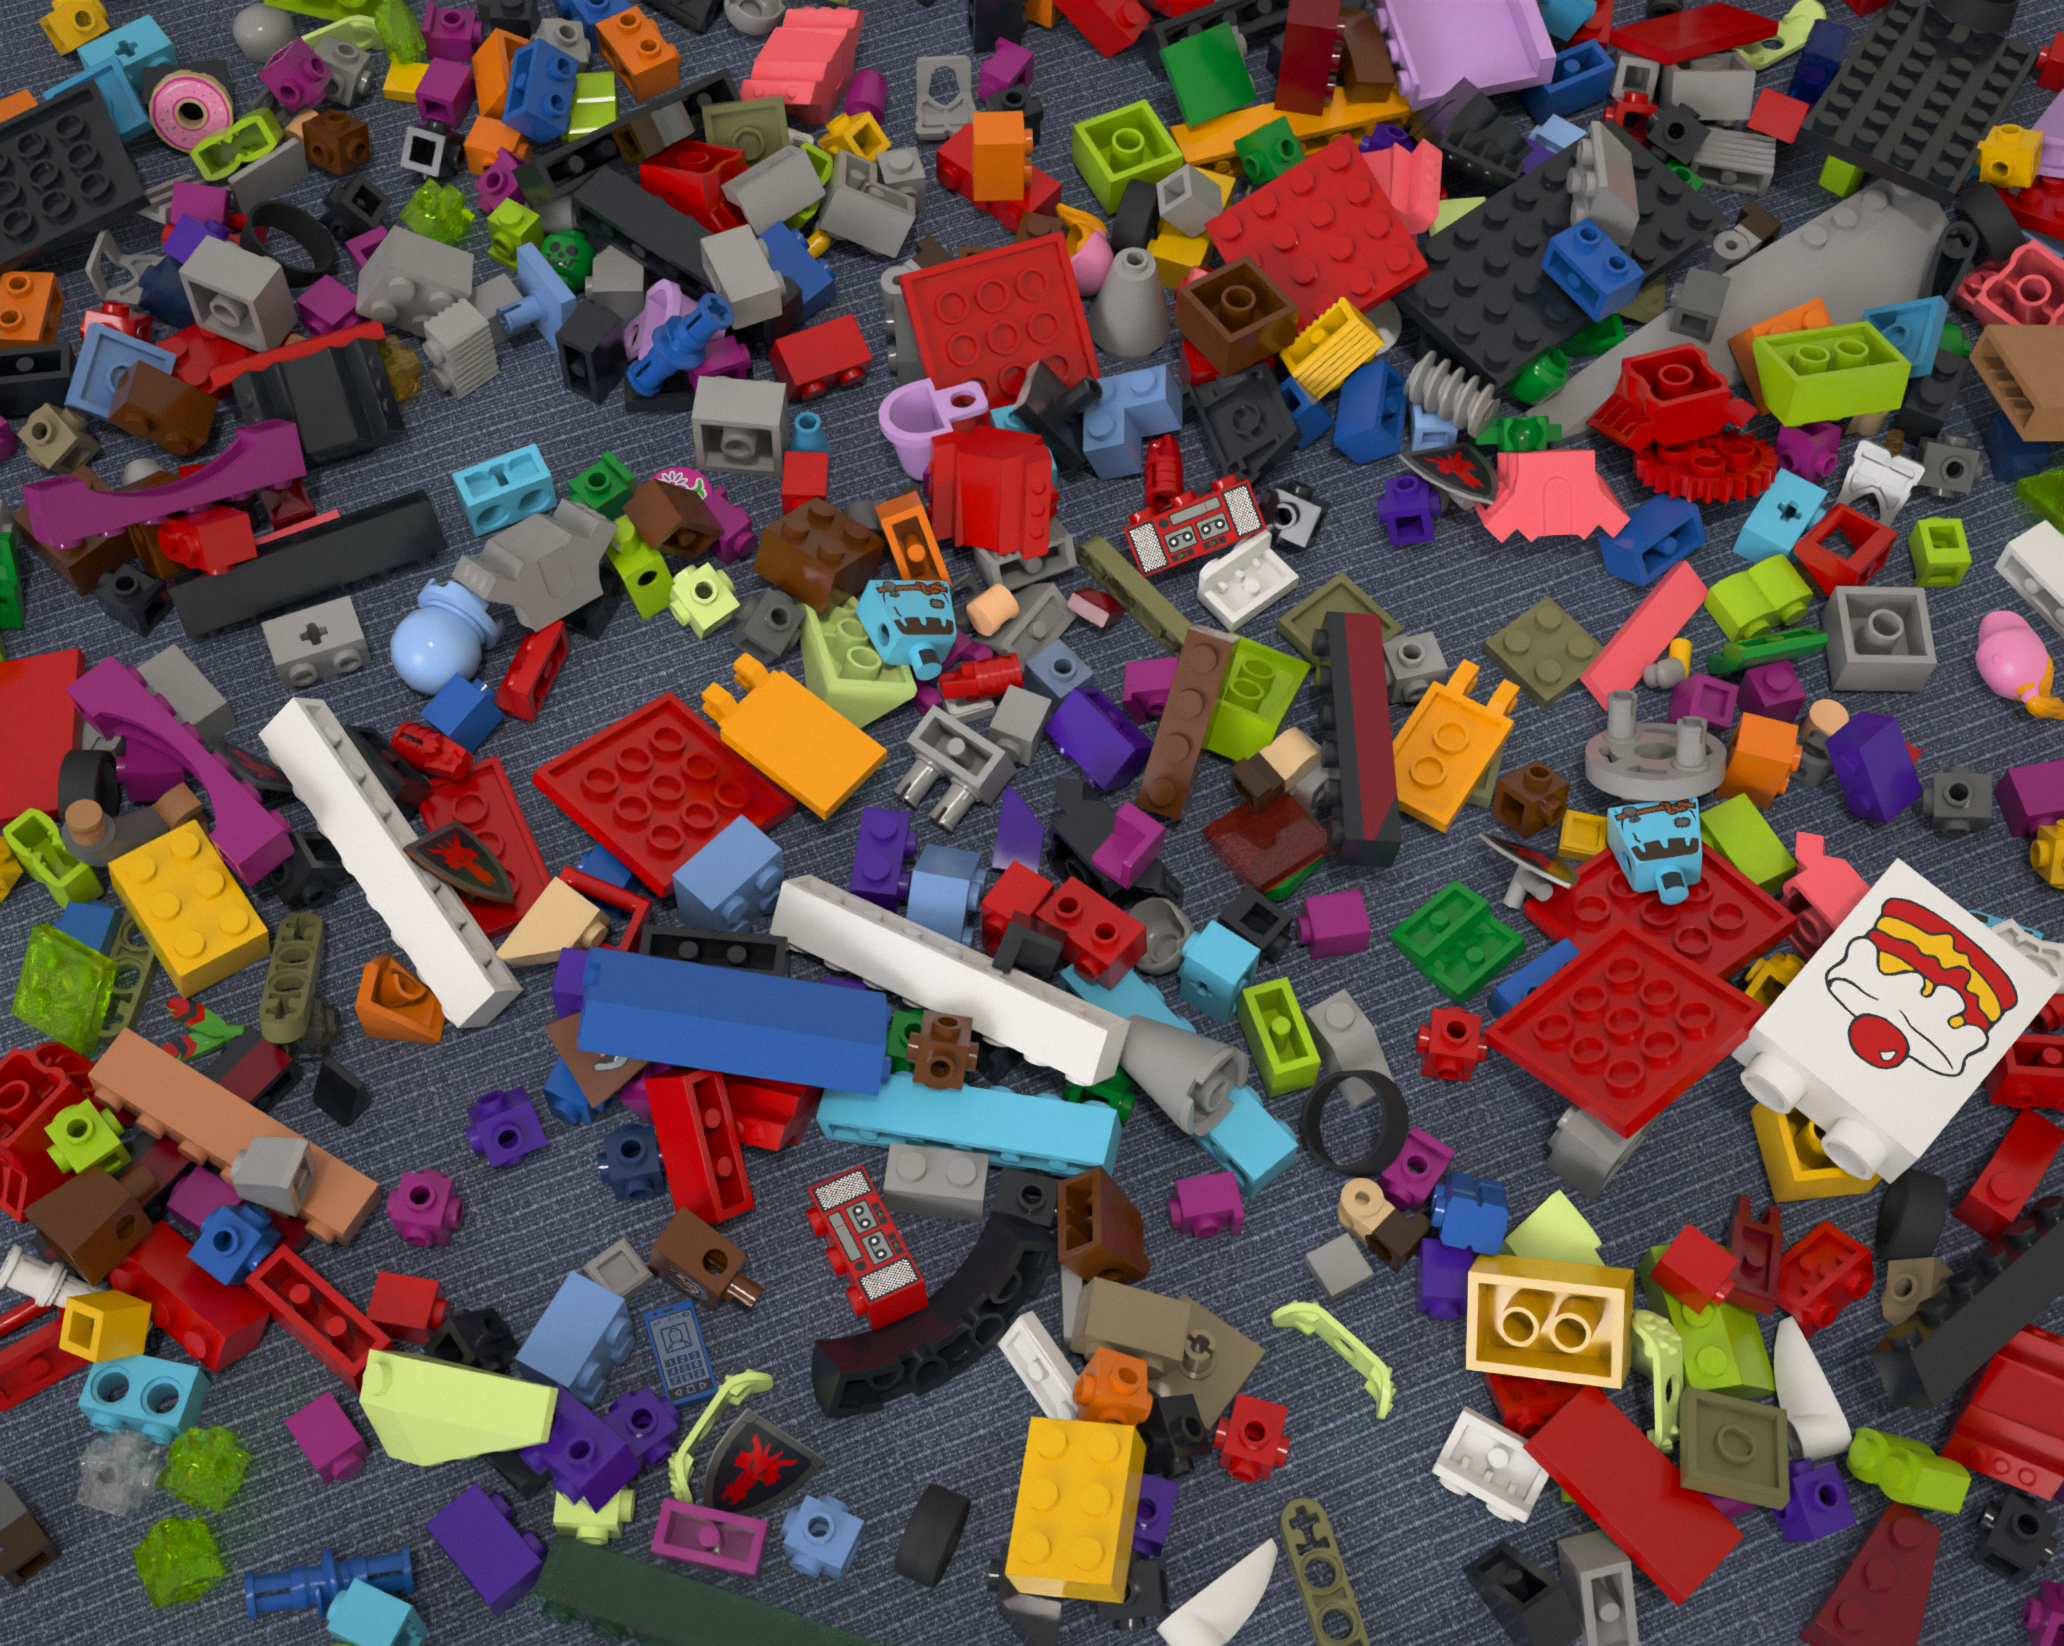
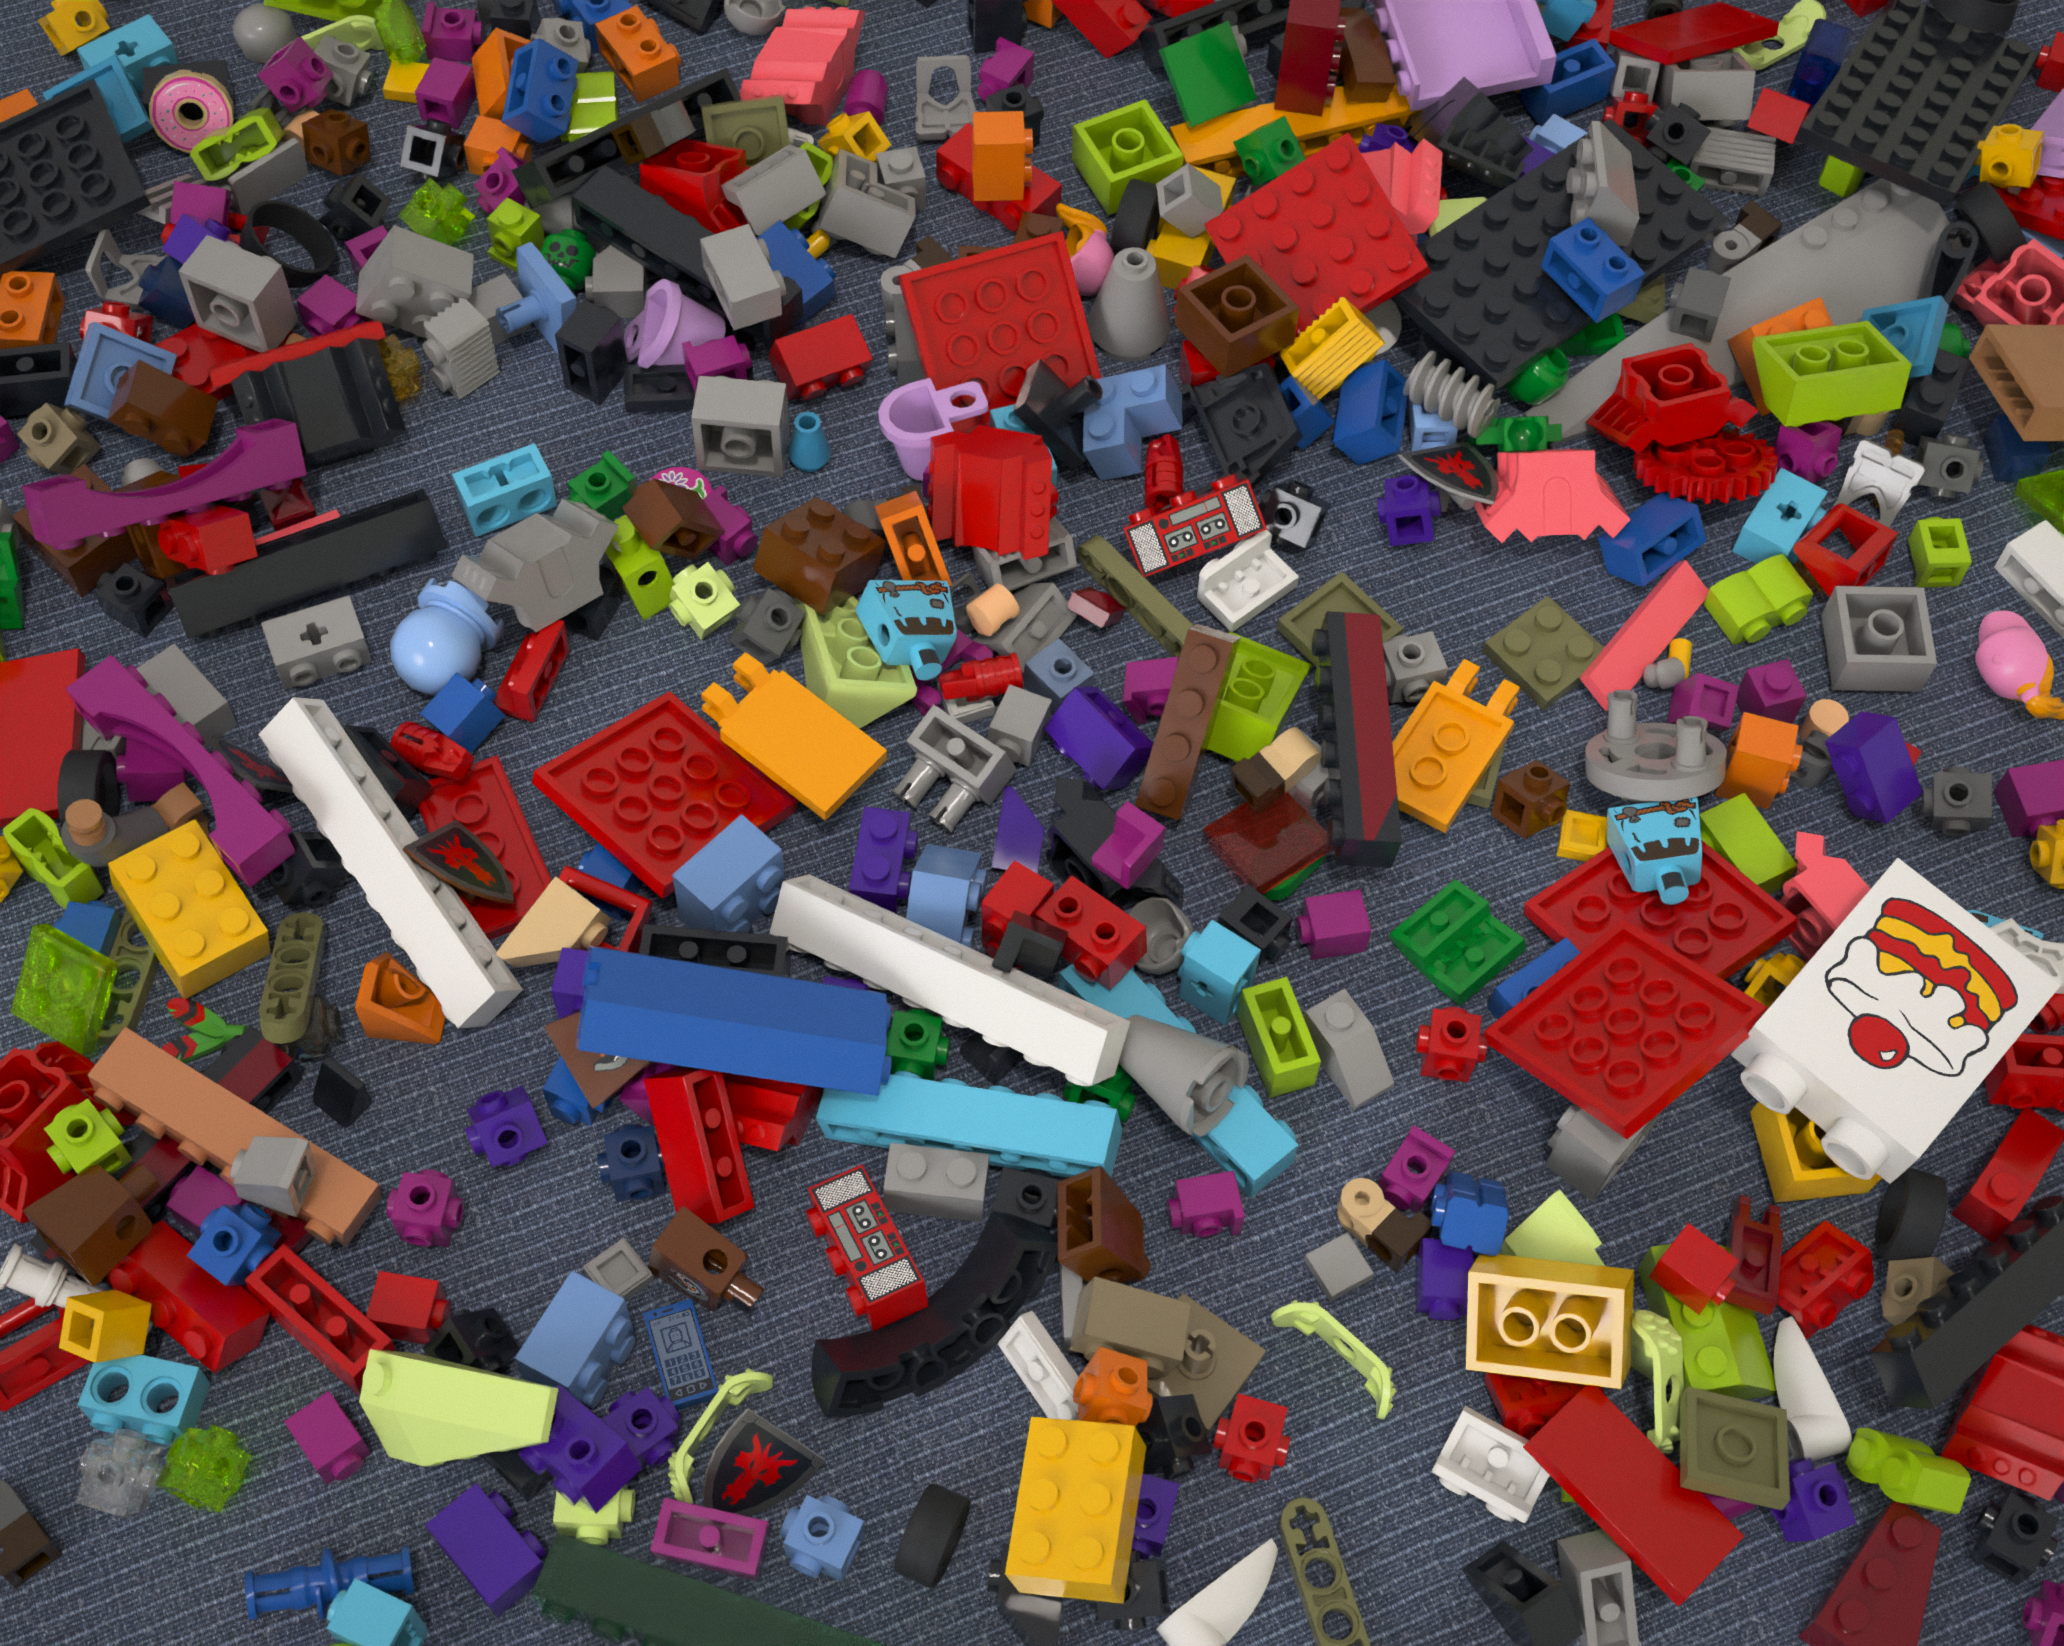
clear neon green brick [132,1517,226,1609] -> none
blue piece [626,292,734,397] -> none
red brick [781,451,830,516] -> none
reddish brown brick [906,1010,979,1090] -> none
black tyre [1302,1070,1409,1178] -> none
shield [1479,832,1579,909] -> none
green slope [1707,626,1828,674] -> none

